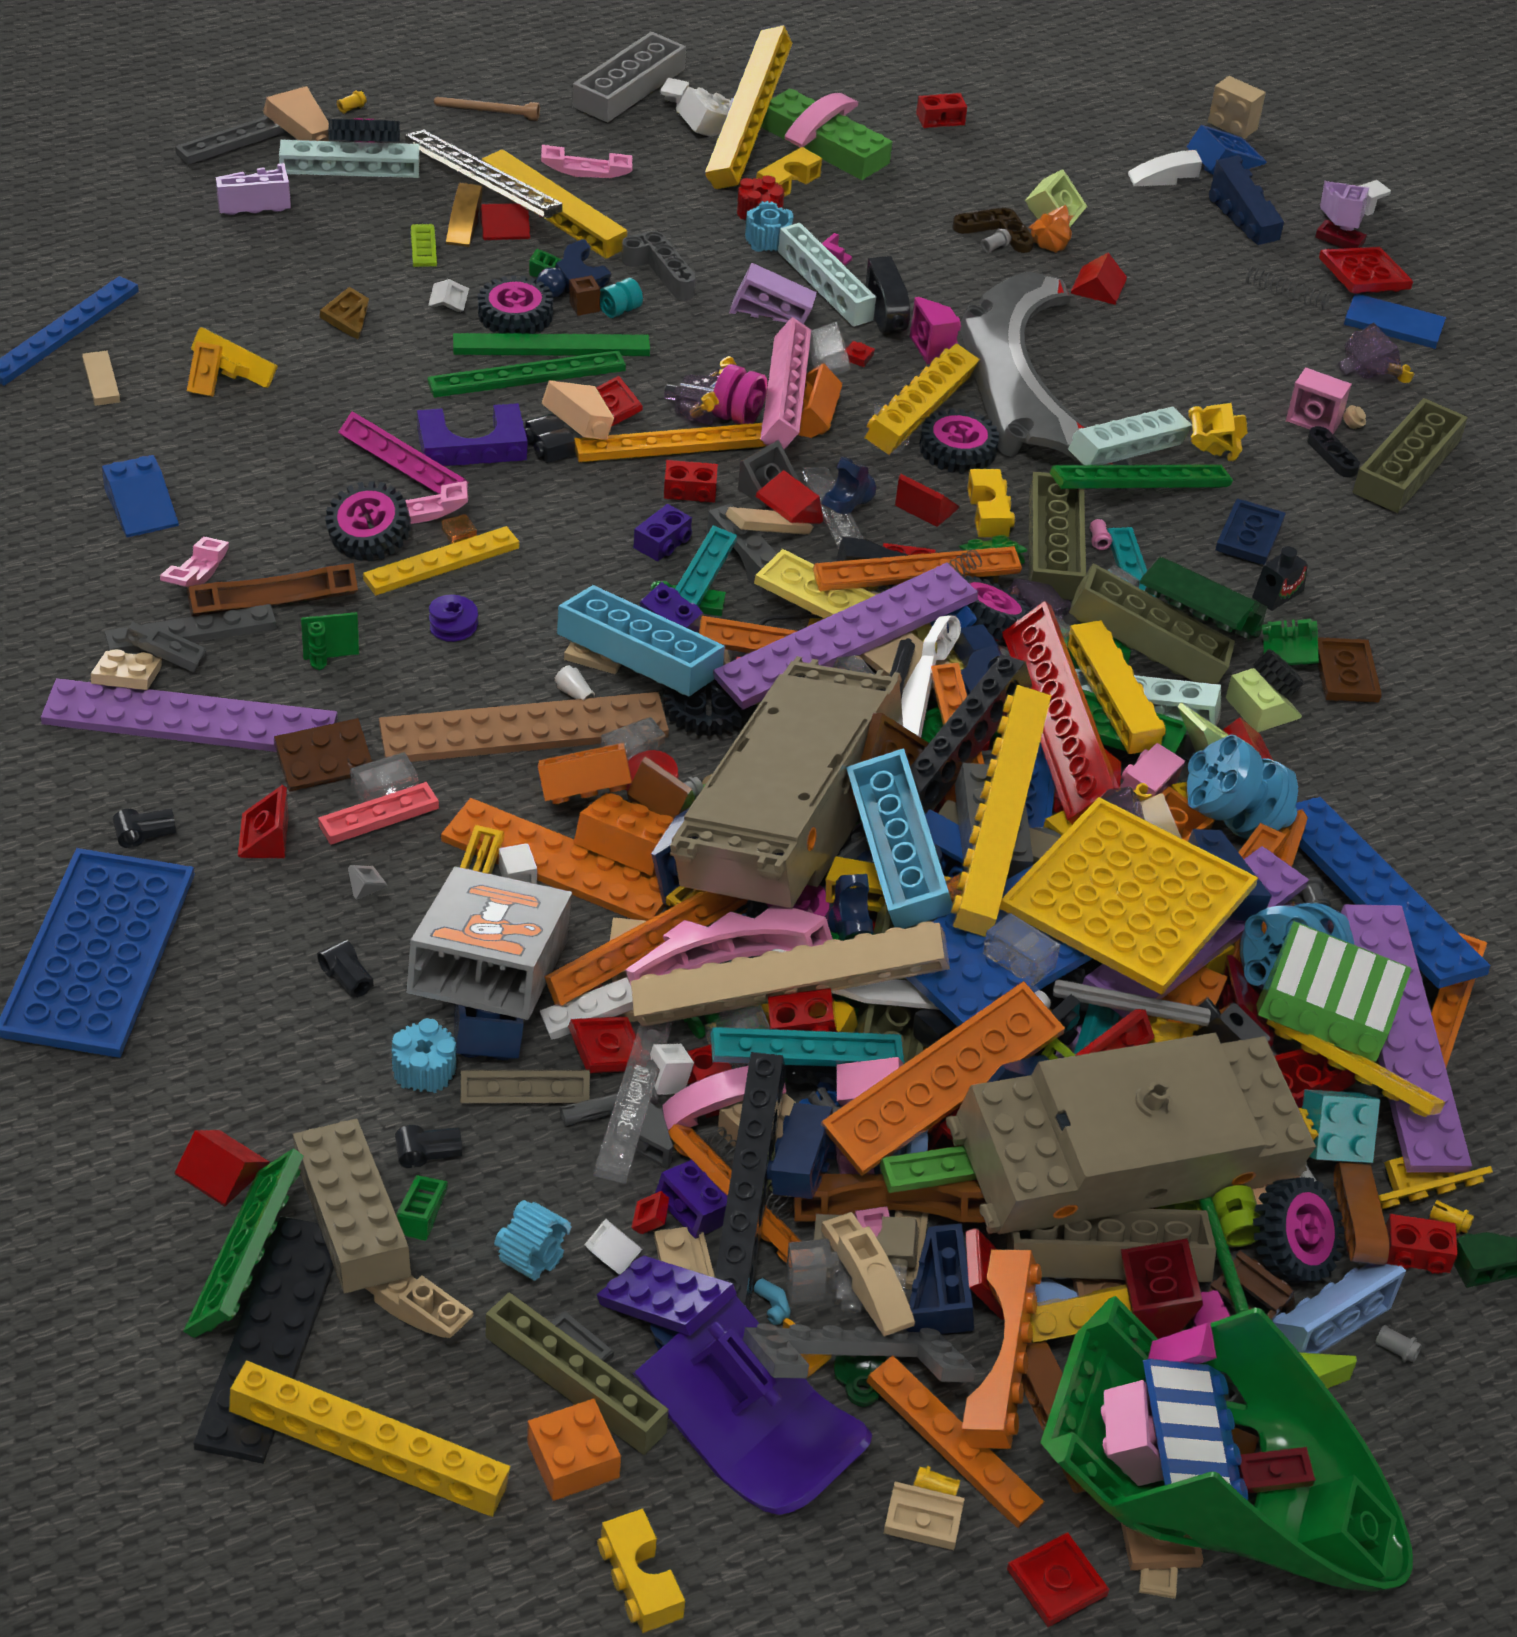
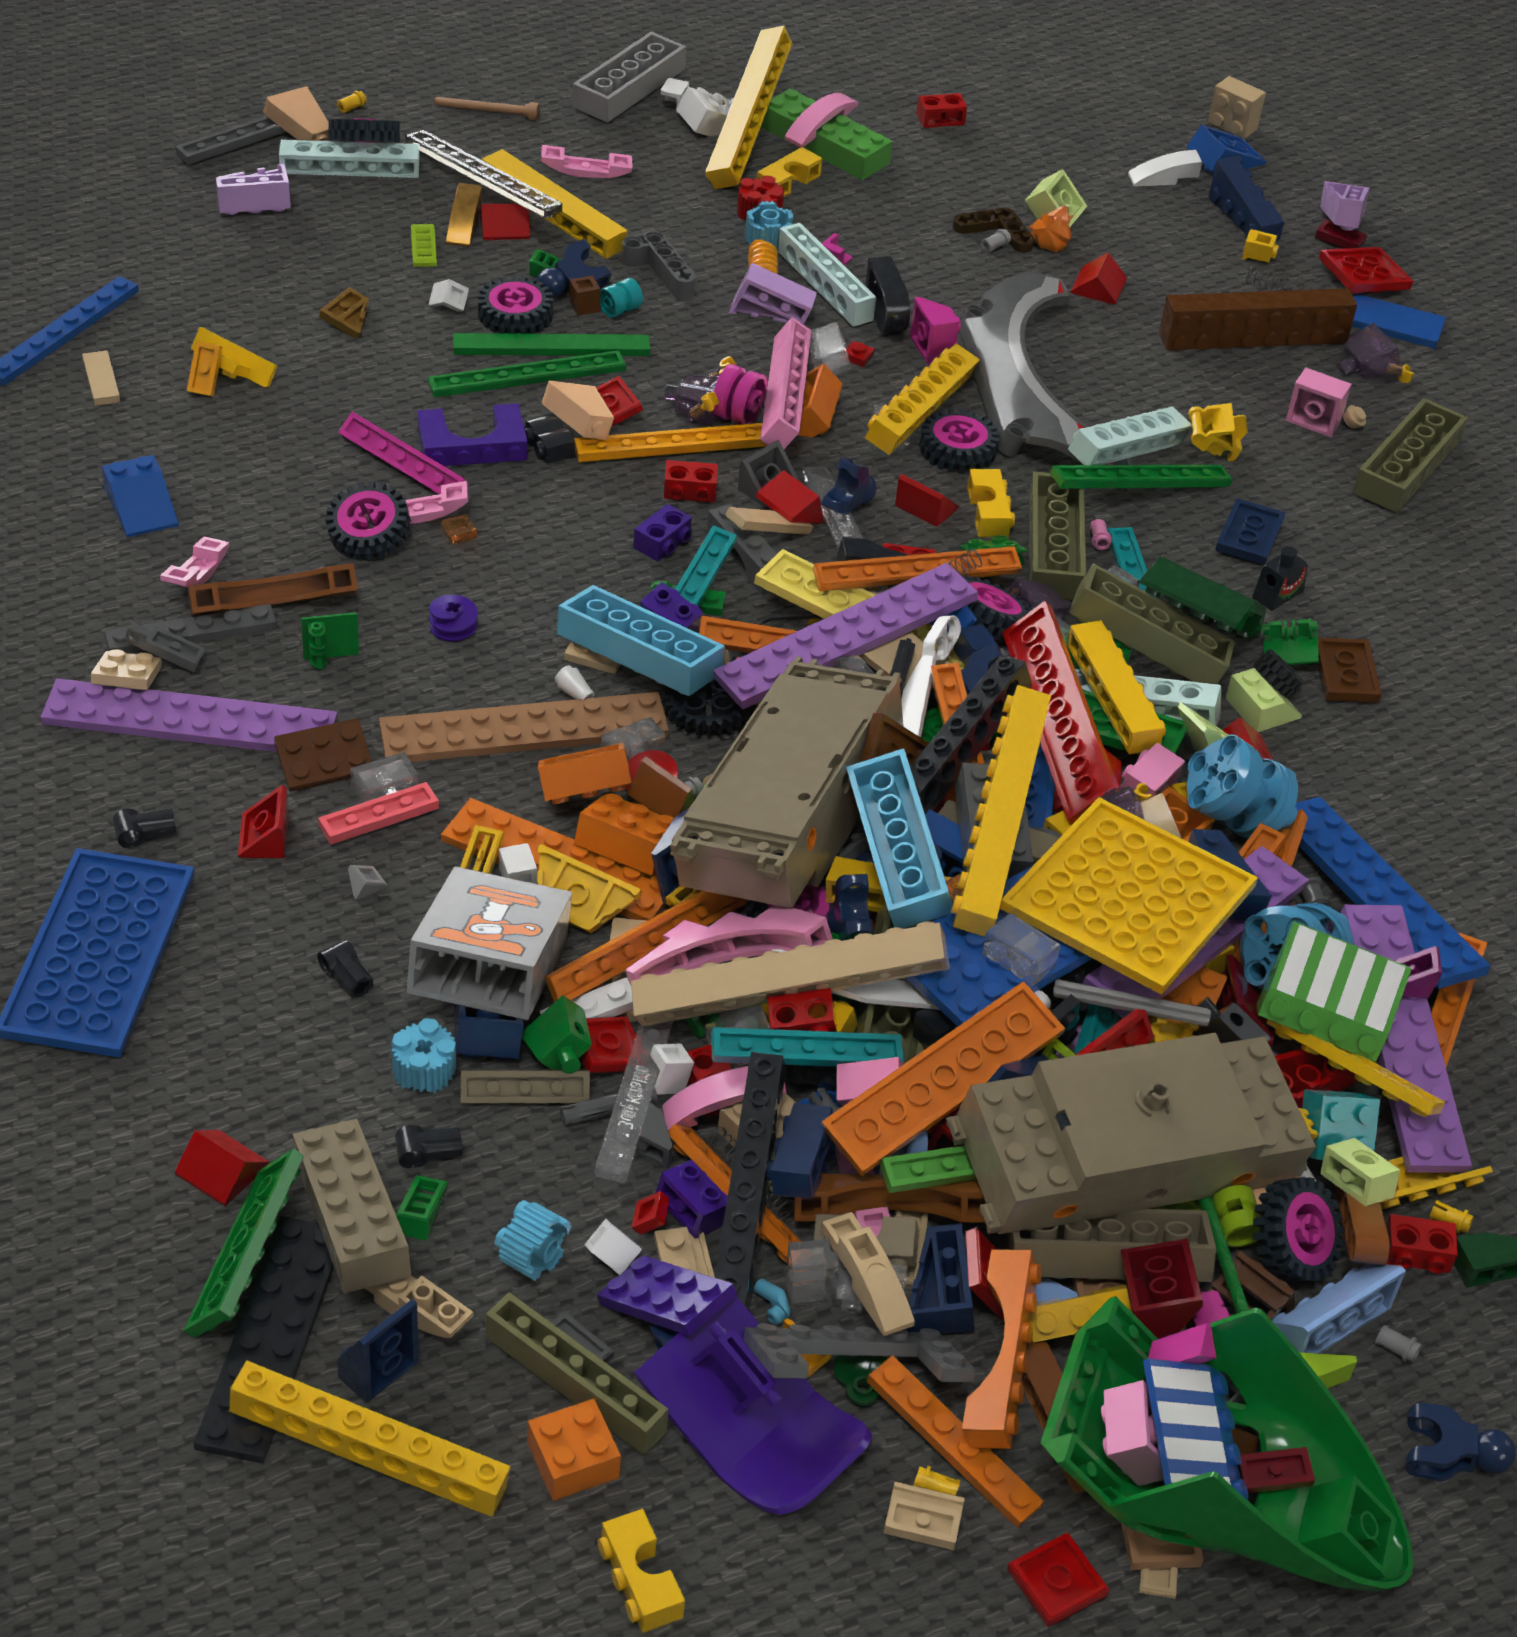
yellow plate [363,526,519,596] -> none
black beam [1307,426,1360,478] -> none
white panel [1360,180,1391,216] -> none
none -> dark blue slope [337,1299,419,1404]
none -> green torso [522,995,592,1074]
none -> yellow wing [537,844,643,934]
none -> light orange piece [748,239,778,274]
none -> reddish brown brick [1159,288,1357,350]
none -> yellow brick [1242,229,1279,263]
none -> yellowish green brick [1320,1138,1400,1206]
none -> magenta slope [1395,946,1442,999]
none -> dark blue piece [1405,1403,1516,1482]

